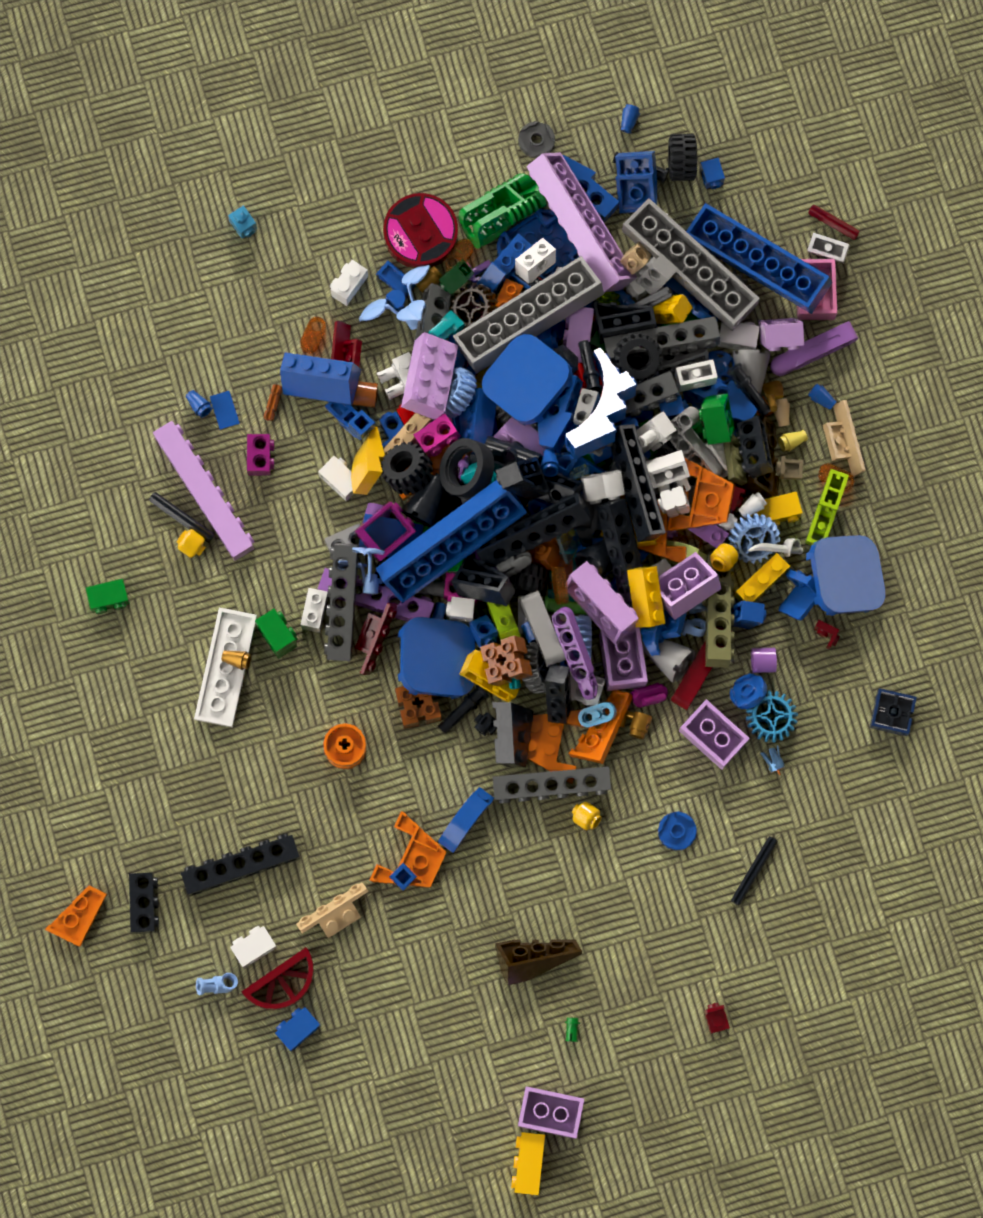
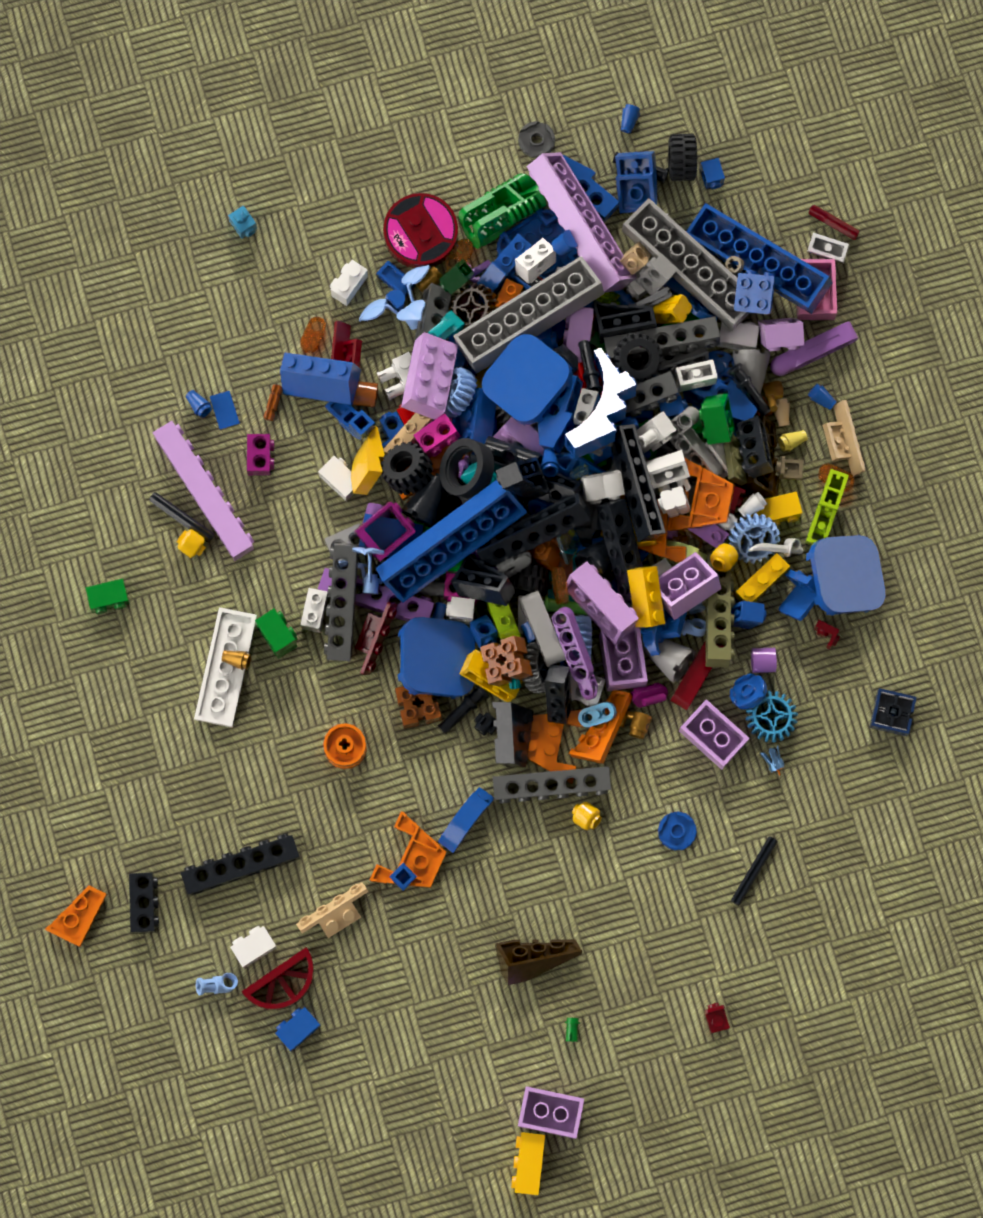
none -> blue brick [552,229,578,256]
none -> dark tan bush [725,256,744,274]
none -> bracket [734,270,781,315]

